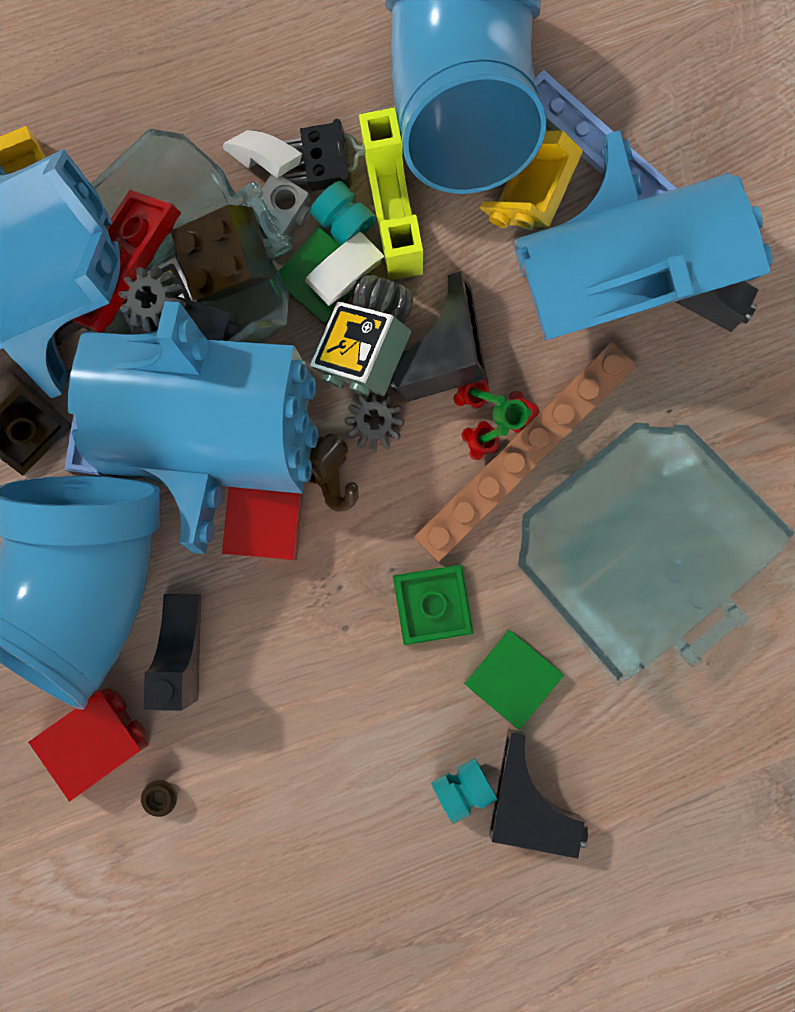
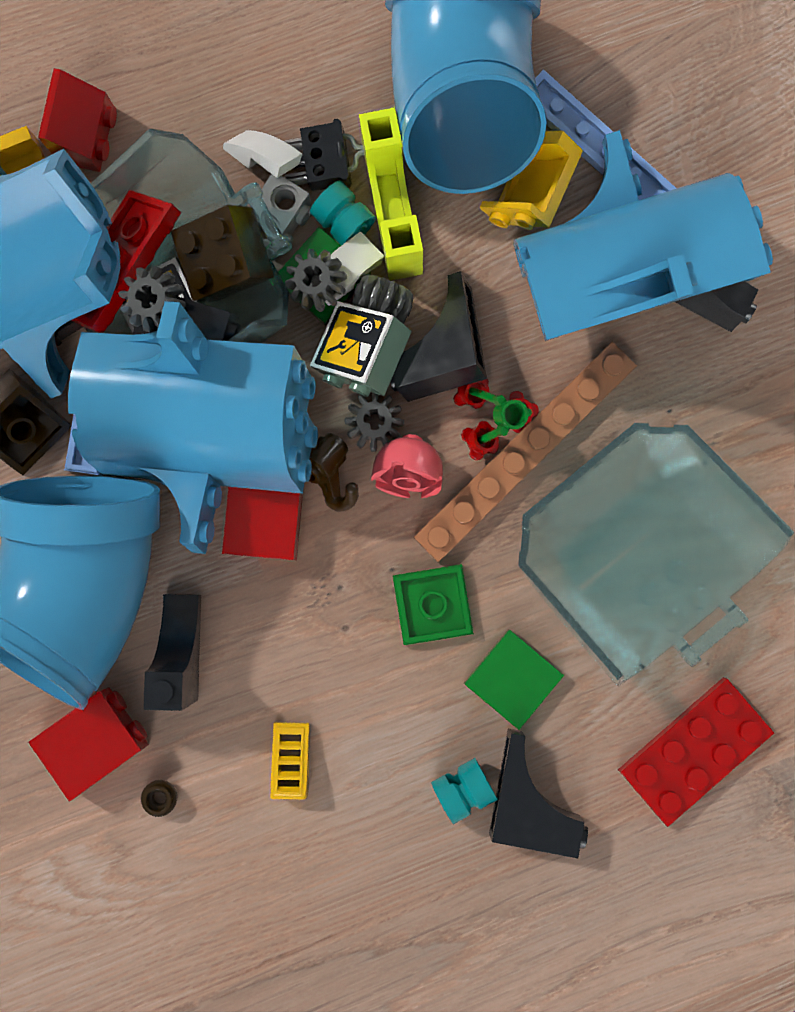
none -> red slope [38,68,117,172]
none -> yellow slope [270,722,310,800]
none -> dark grey gear [285,248,347,312]
none -> coral cylinder [371,434,443,498]
none -> red plate [618,677,774,827]

